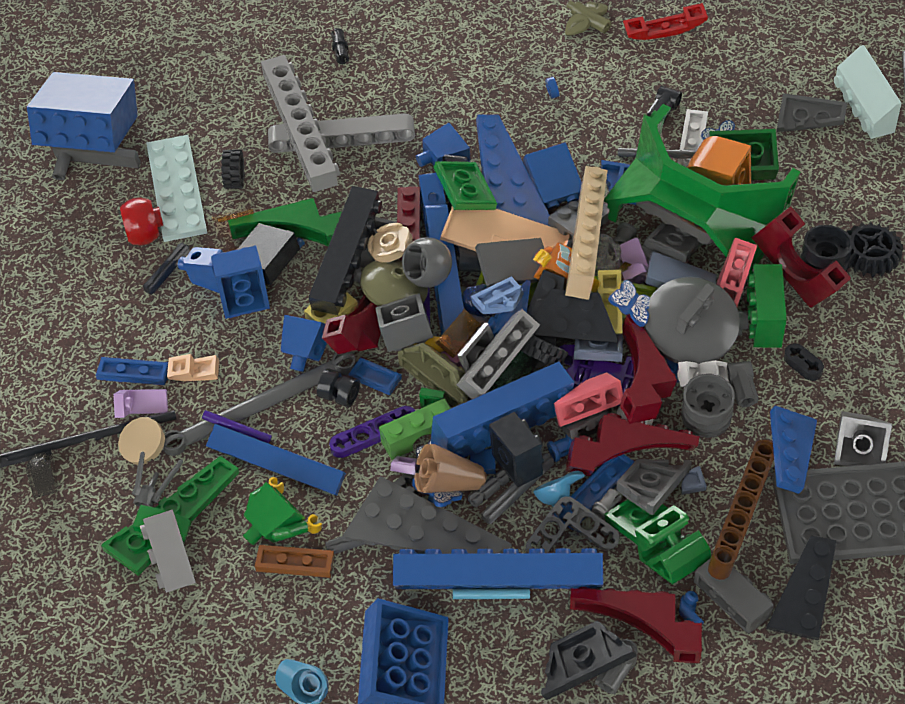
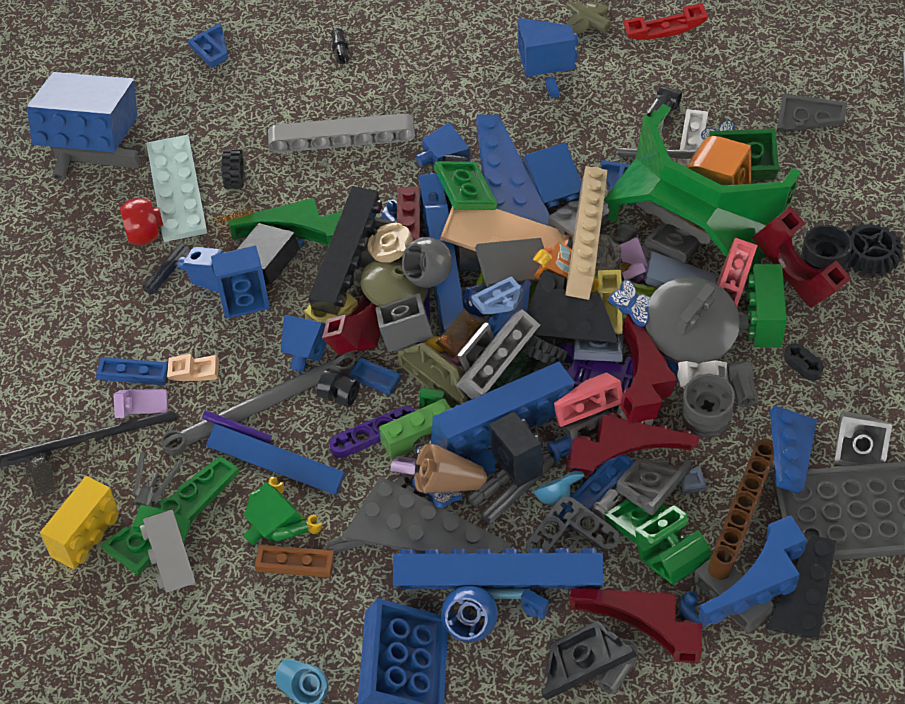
tan tile [118,417,165,465] -> none
light grey brick [261,55,340,192] -> none
light aqua slope [834,45,901,139] -> none
none -> yellow brick [40,476,119,570]
none -> blue wing [188,23,228,68]
none -> blue arm [382,200,397,222]
none -> blue wheel [441,585,498,643]
none -> blue slope [517,18,578,77]
none -> blue plate [521,588,549,620]
none -> blue arch [699,515,807,626]

